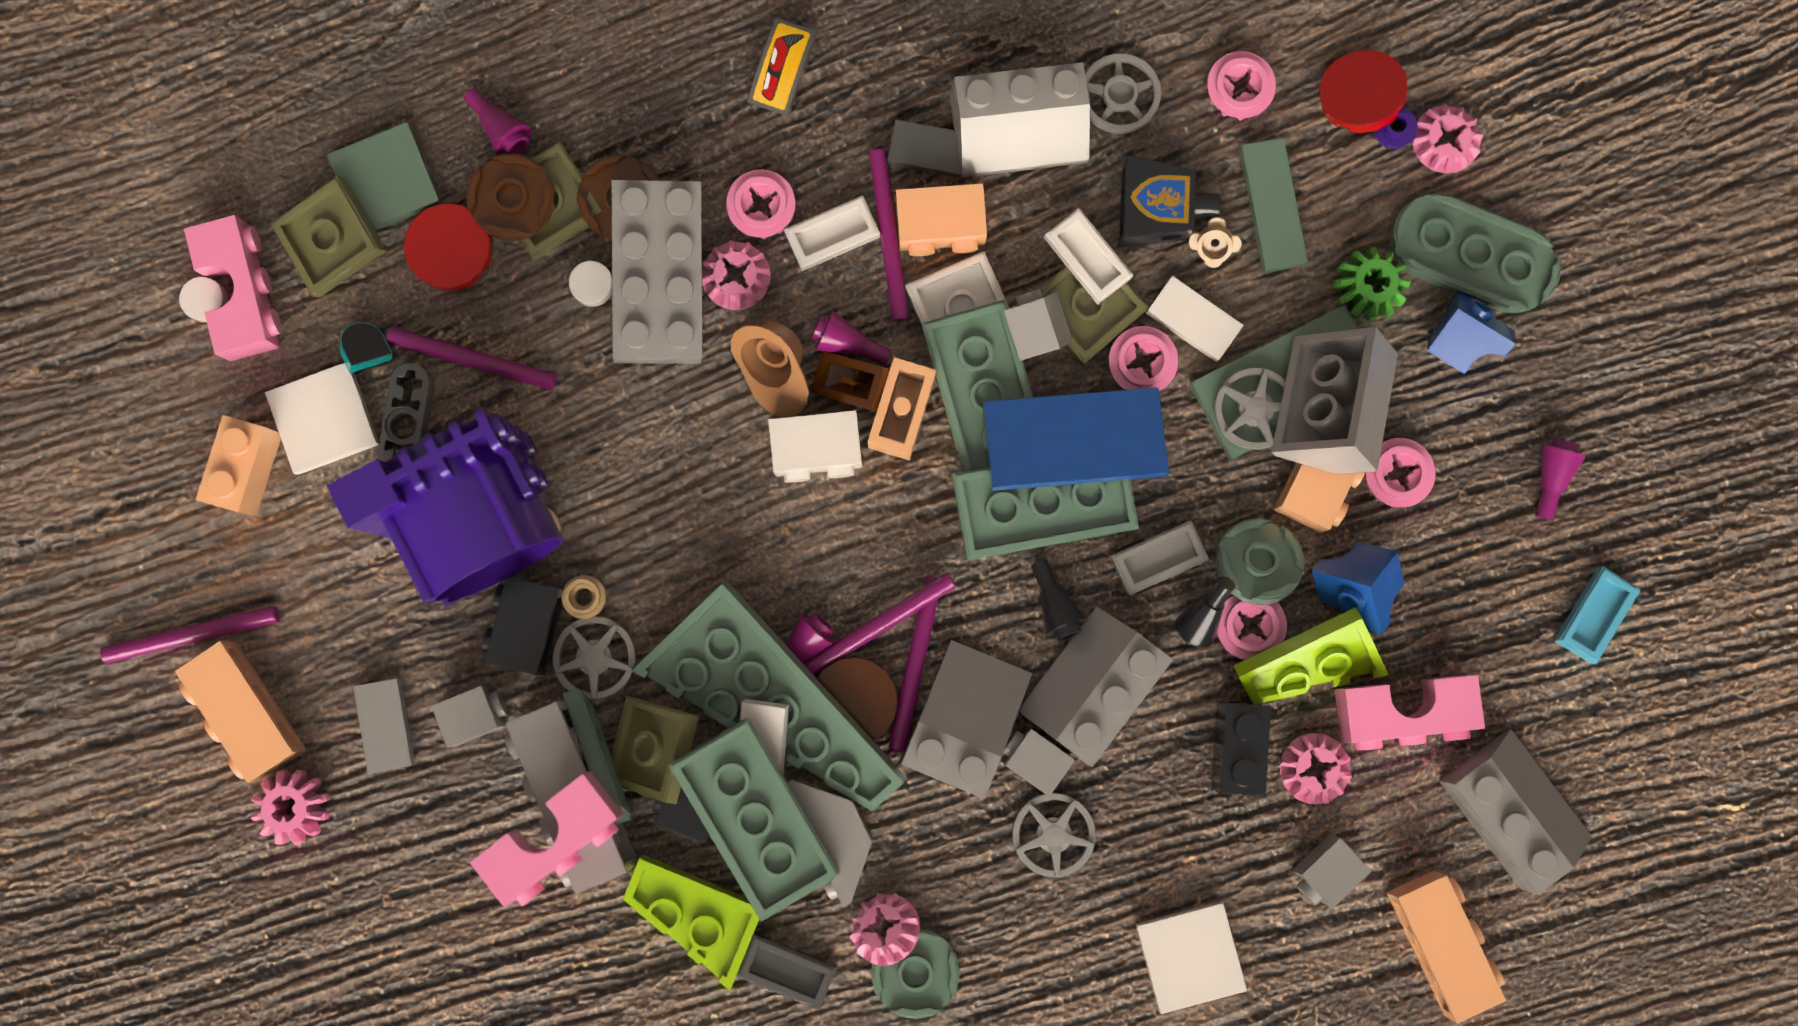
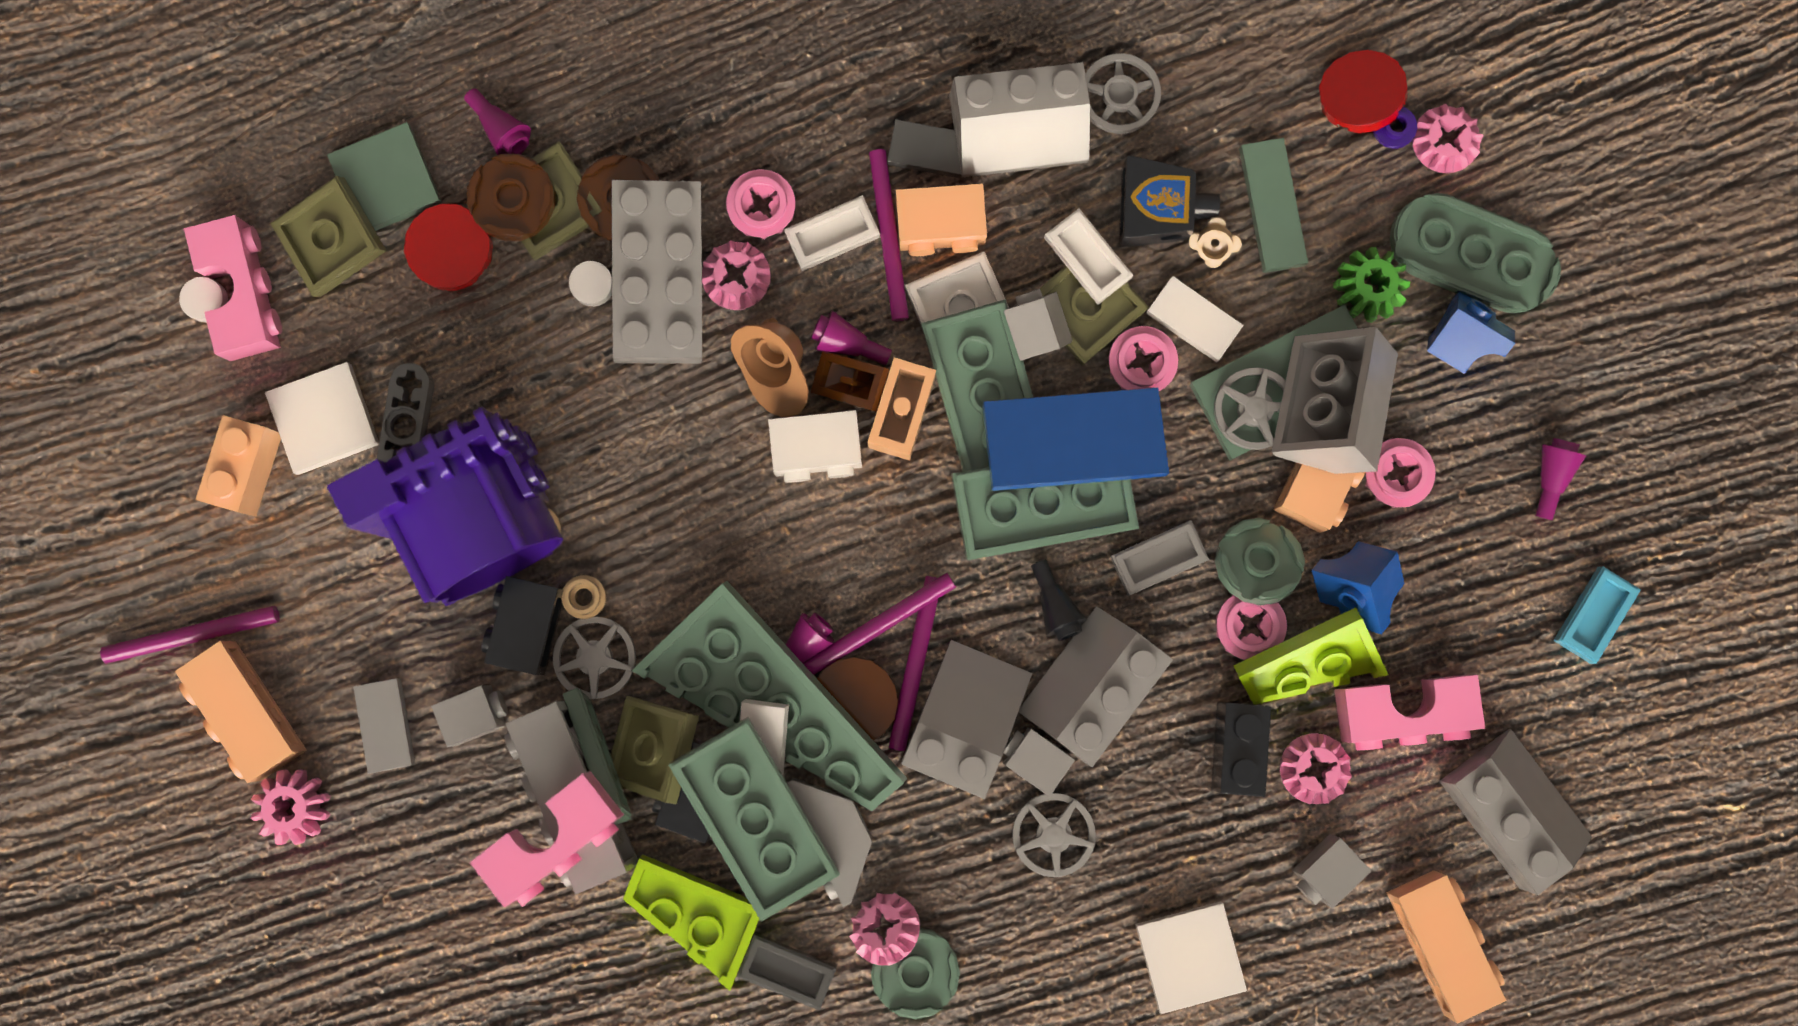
black tile [339,322,393,373] -> none
magenta bar [386,326,558,391] -> none
slope [747,17,818,116] -> none
black cone [1175,576,1235,647] -> none
bright pink gear [1206,51,1276,121] -> none

